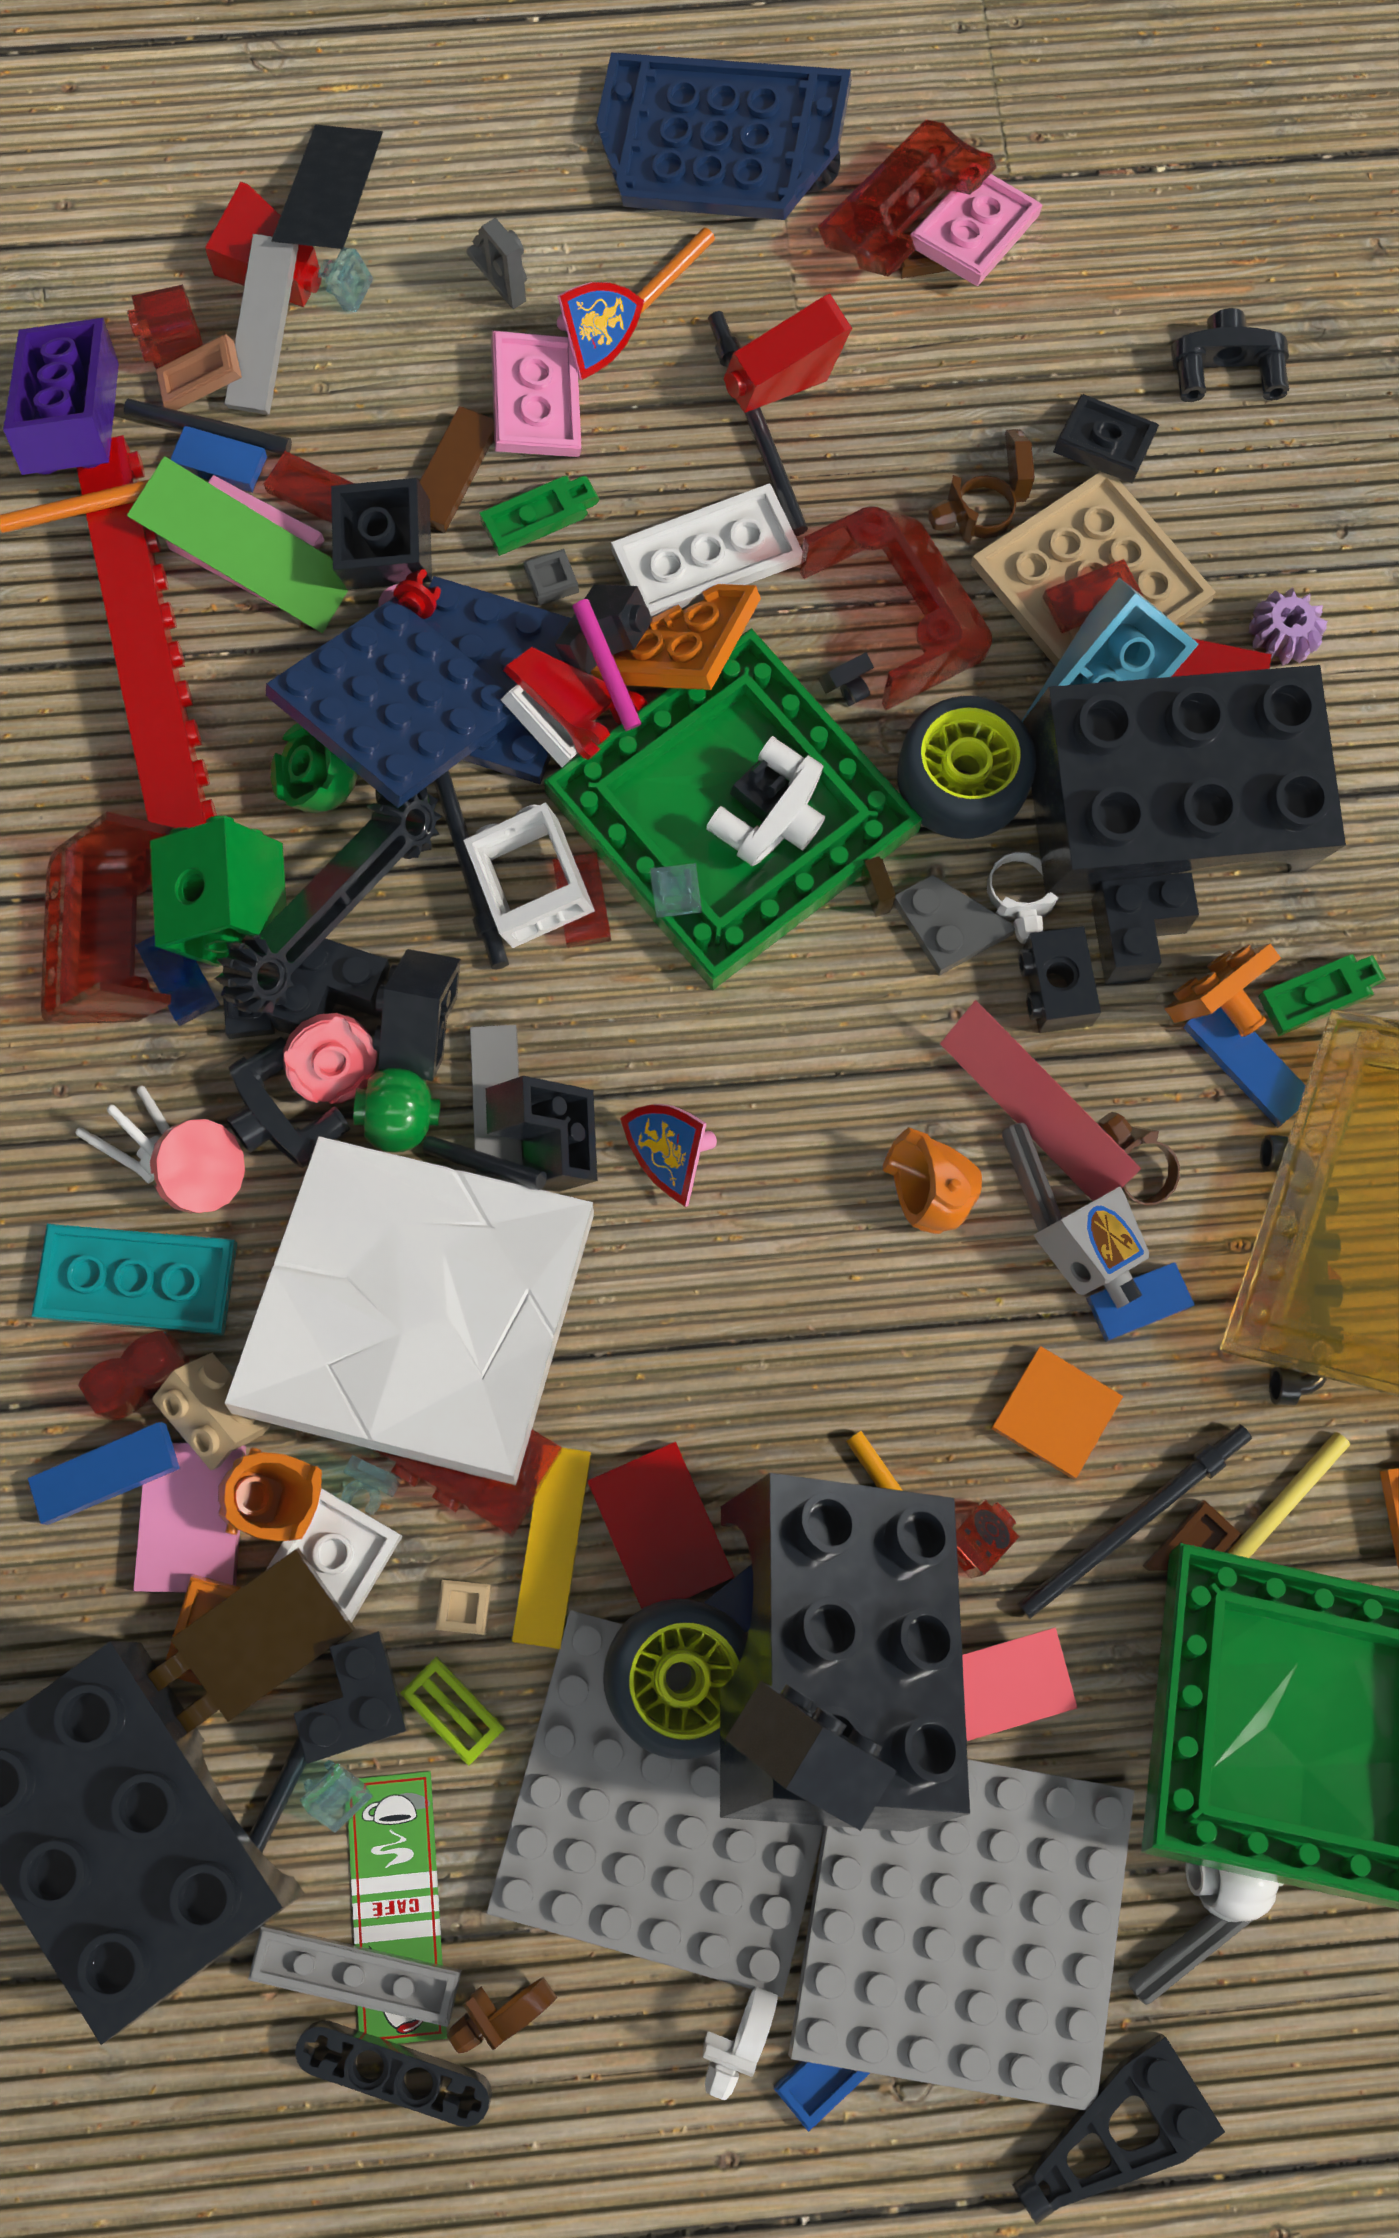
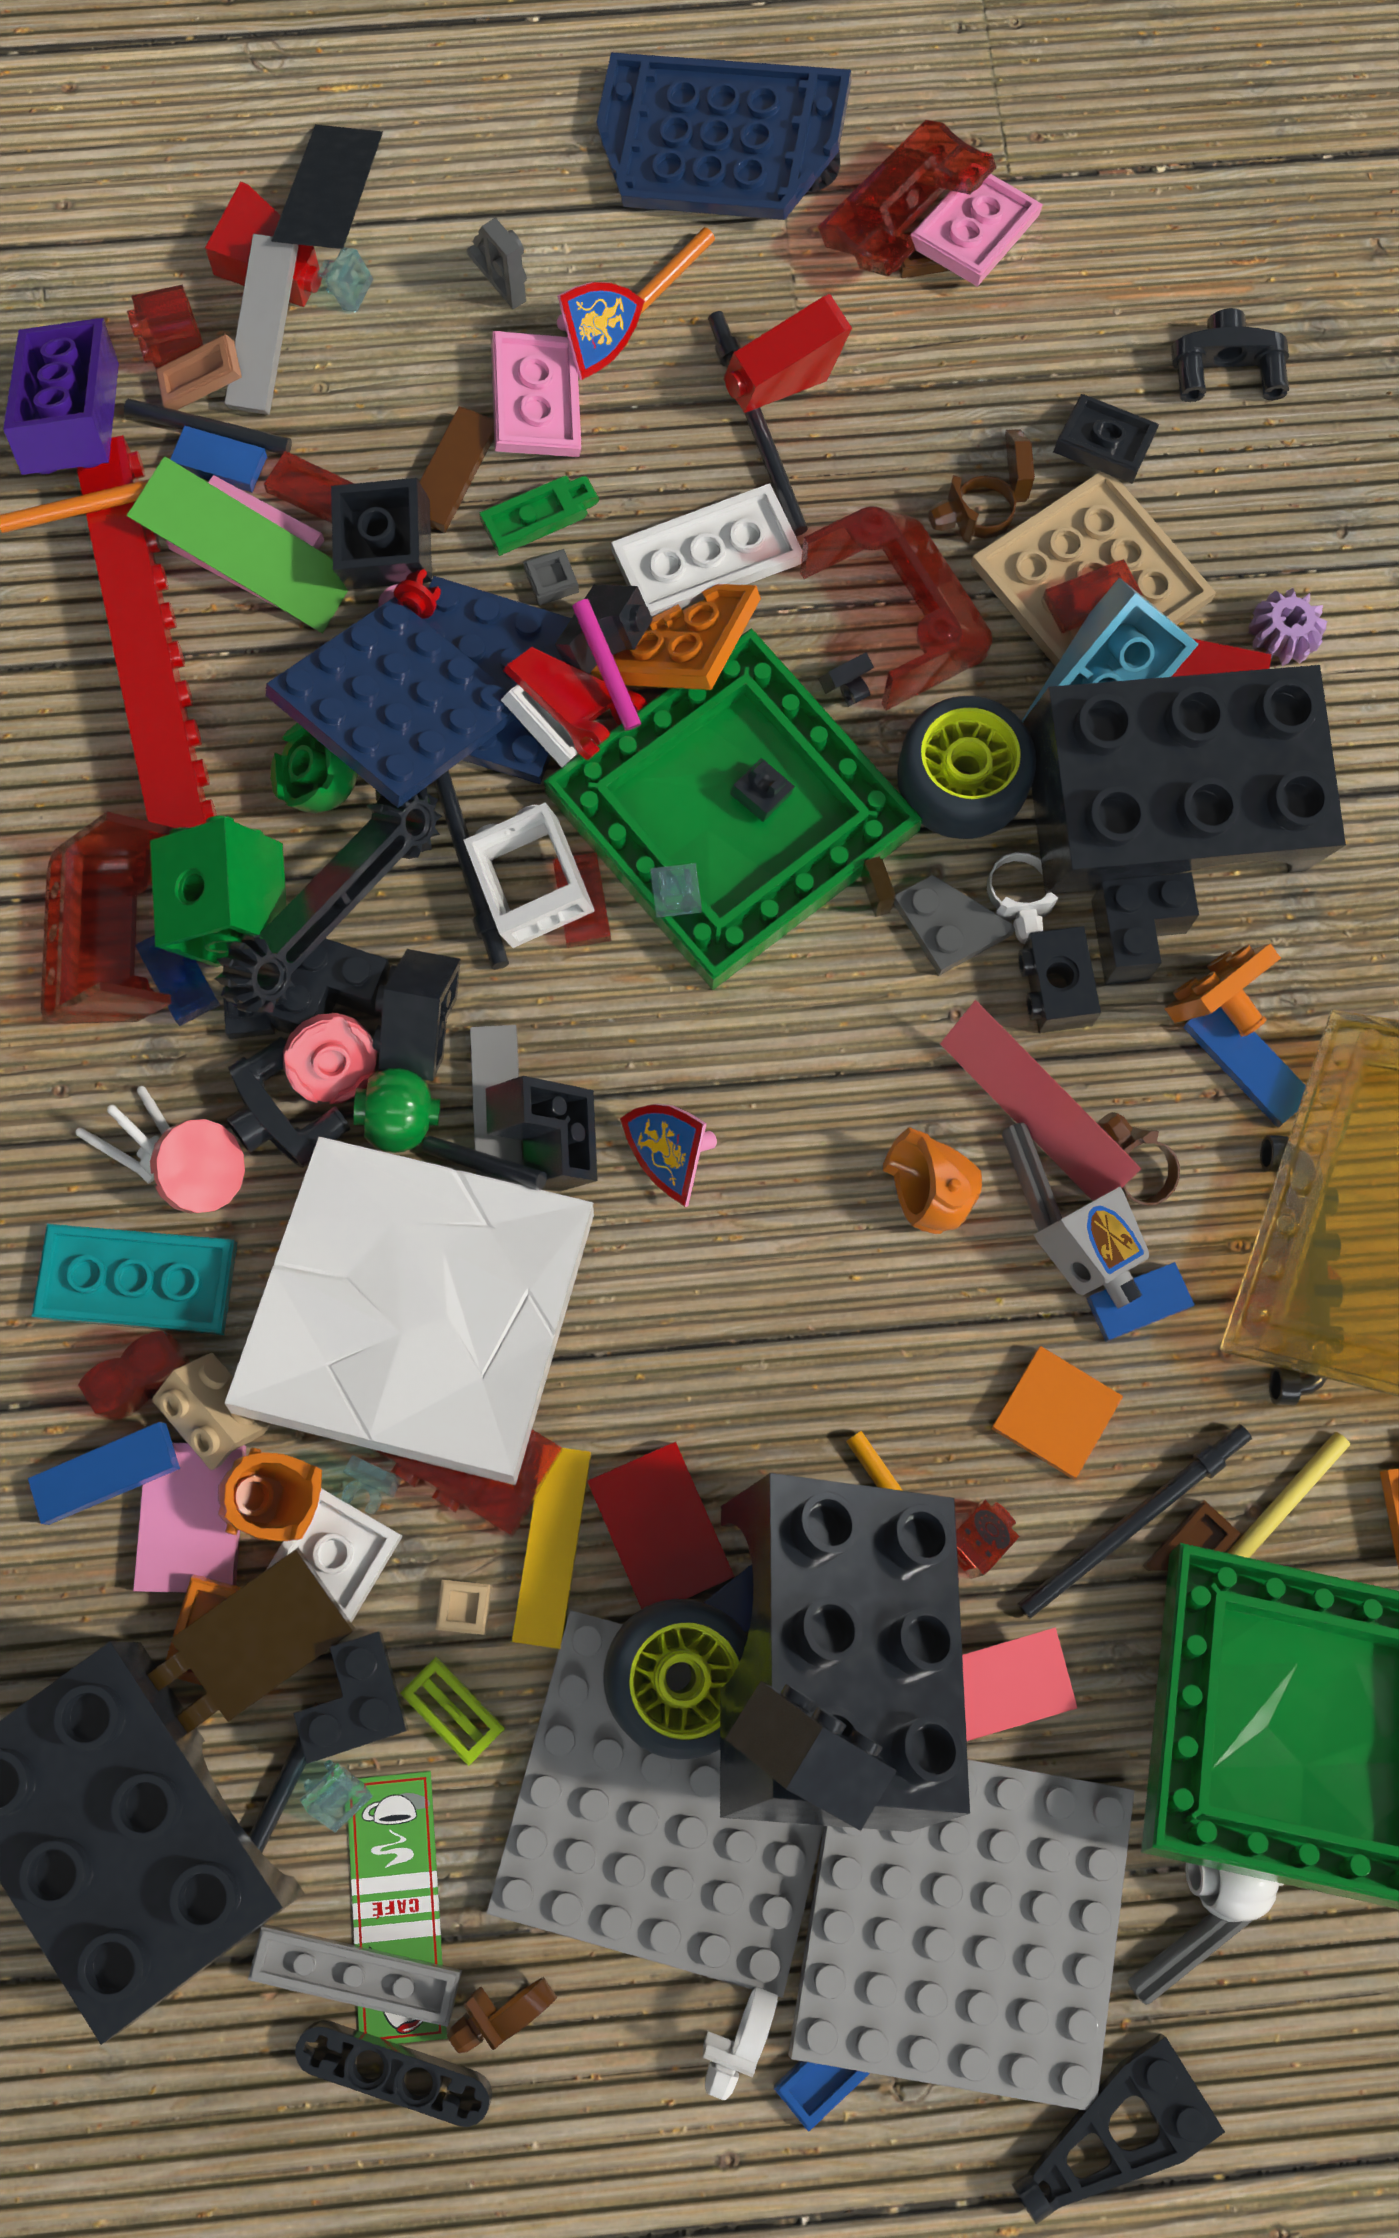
white connector [706,736,825,866] -> none
green hinge [1258,954,1386,1037] -> none

